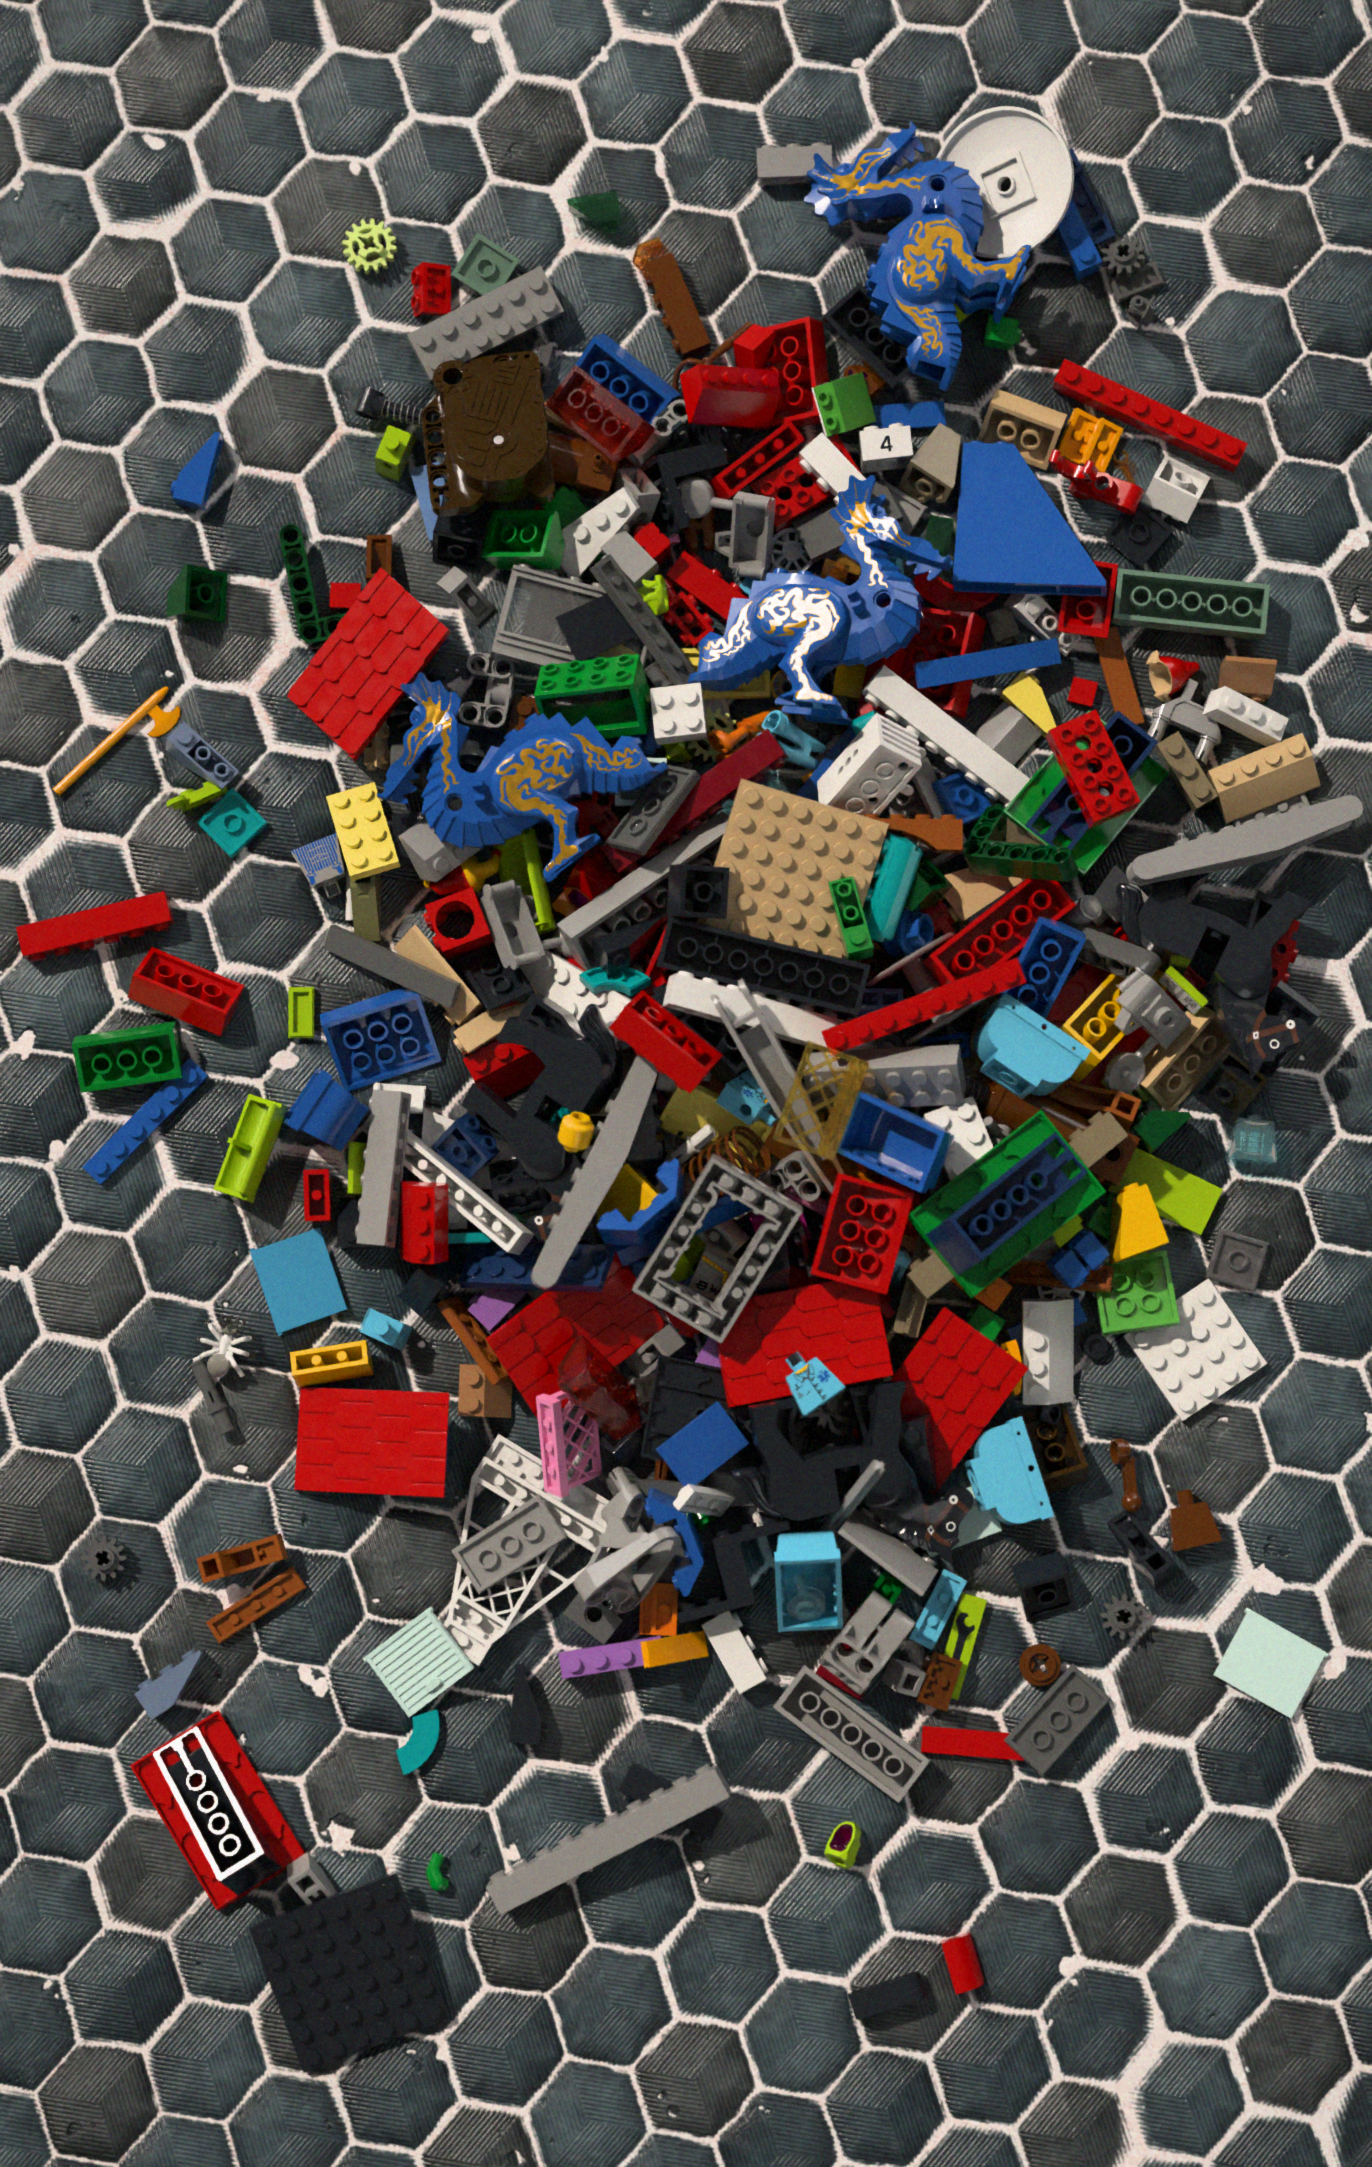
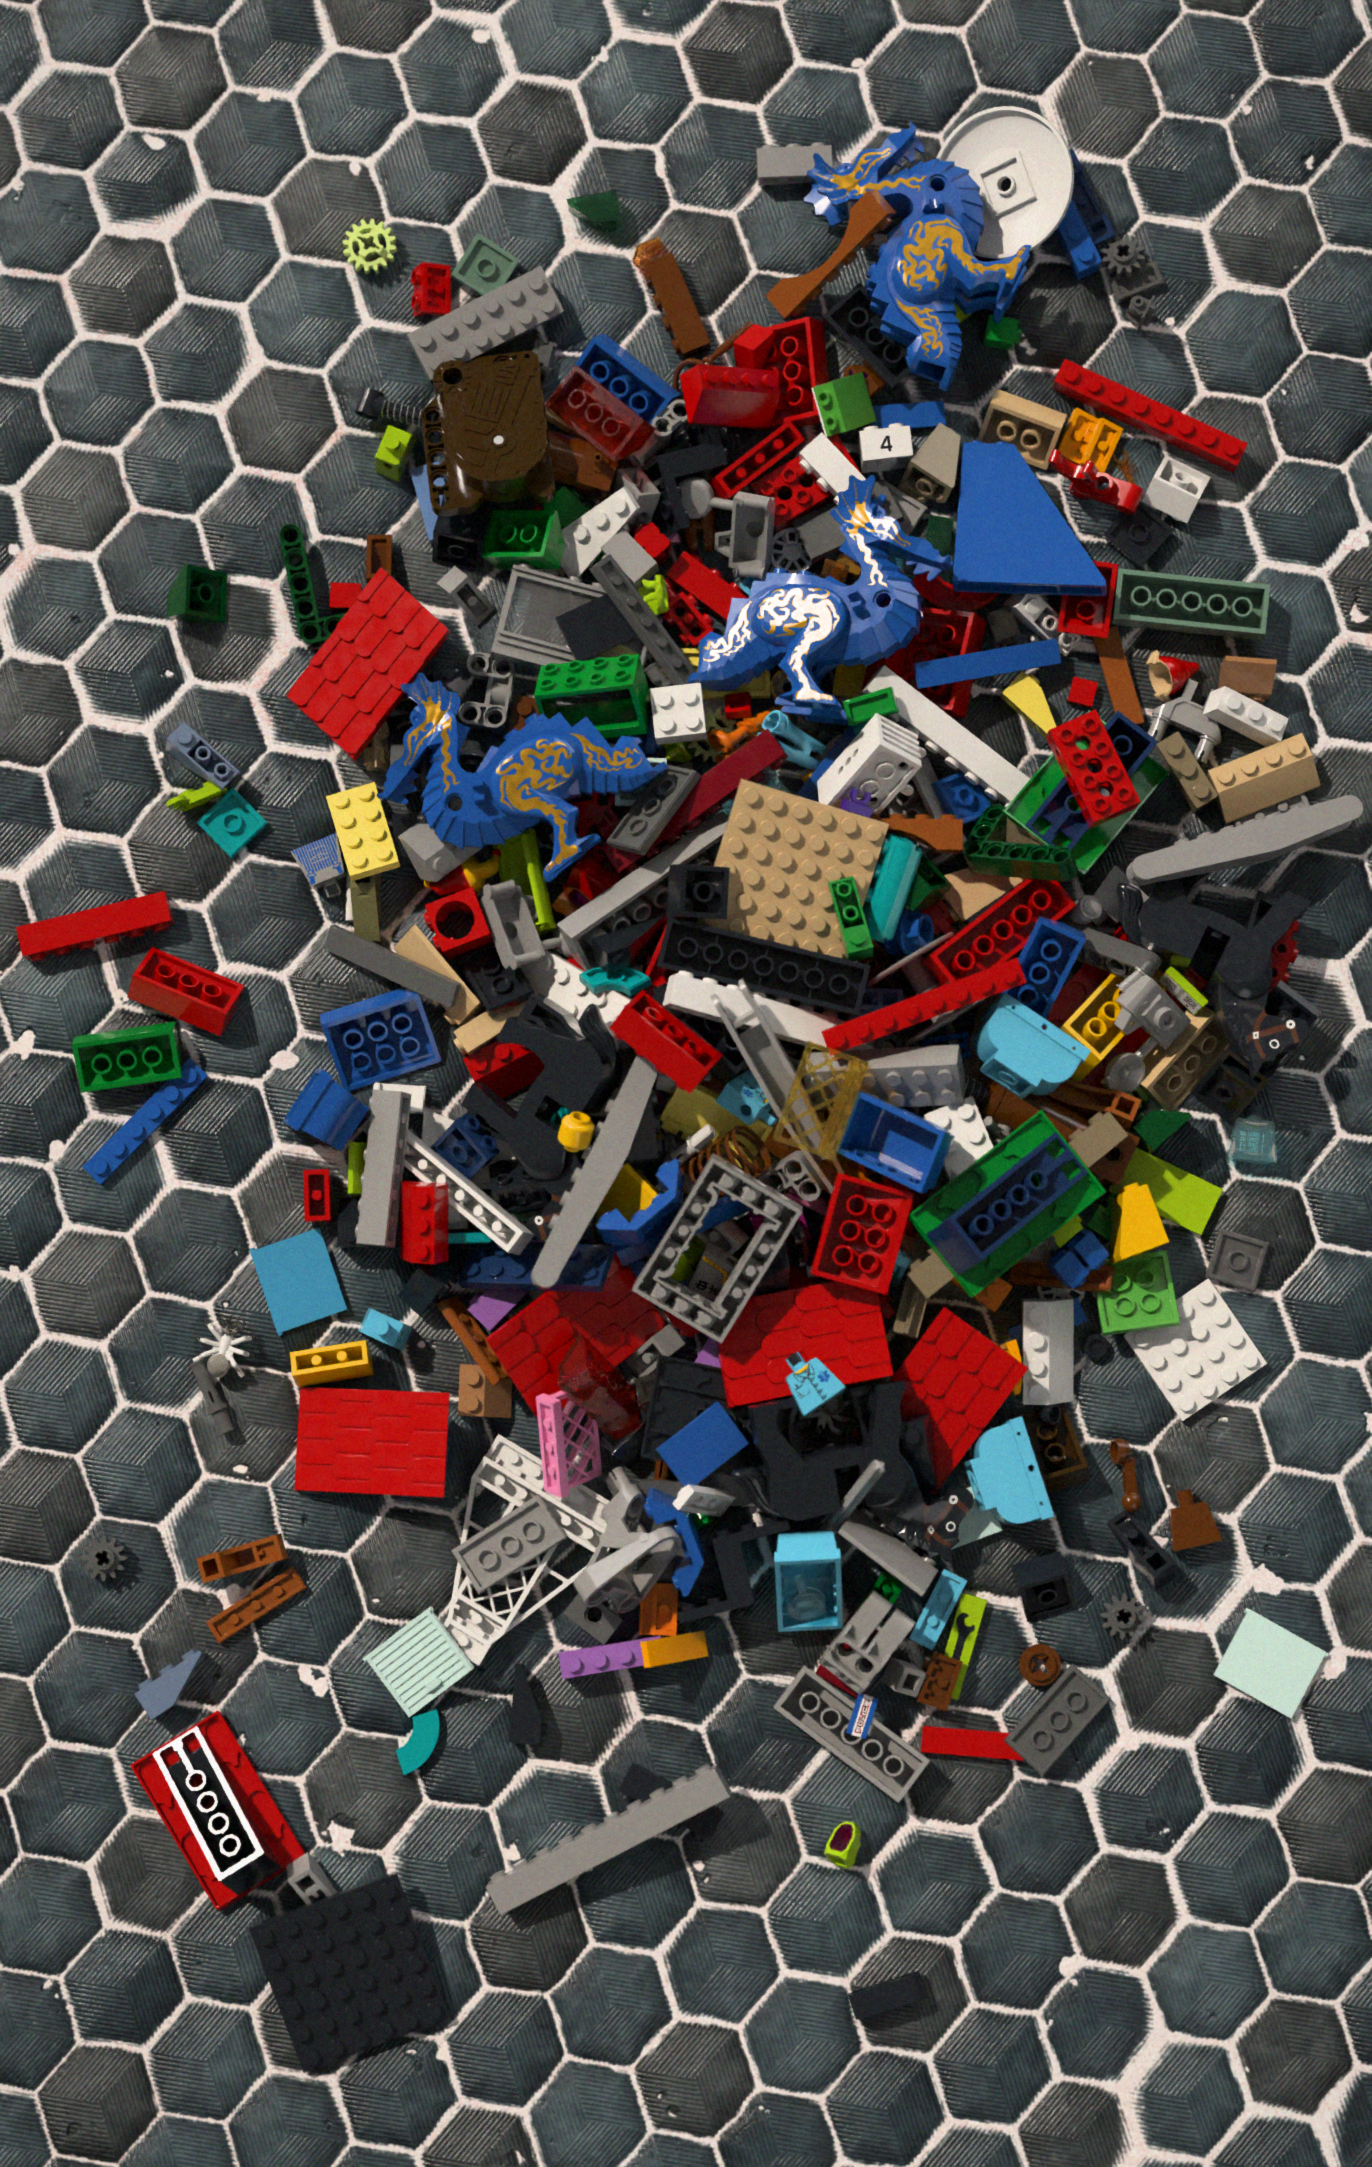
light orange piece [53,686,180,796] -> none
blue slope [170,432,223,511] -> none
lime container [213,1094,289,1203] -> none
lime tile [288,987,315,1039] -> none
green arm [426,1852,449,1892] -> none
white brick [701,1611,768,1694] -> none
red brick [940,1932,985,1995] -> none
green brick [964,1304,1006,1342] -> none
light grey slope [974,701,1042,766] -> none
none -> red plate [725,691,752,720]
none -> dark orange arch [766,190,896,318]
none -> dark purple tile [840,788,873,818]
none -> green tile [843,687,899,727]
none -> sticker [846,1693,879,1739]

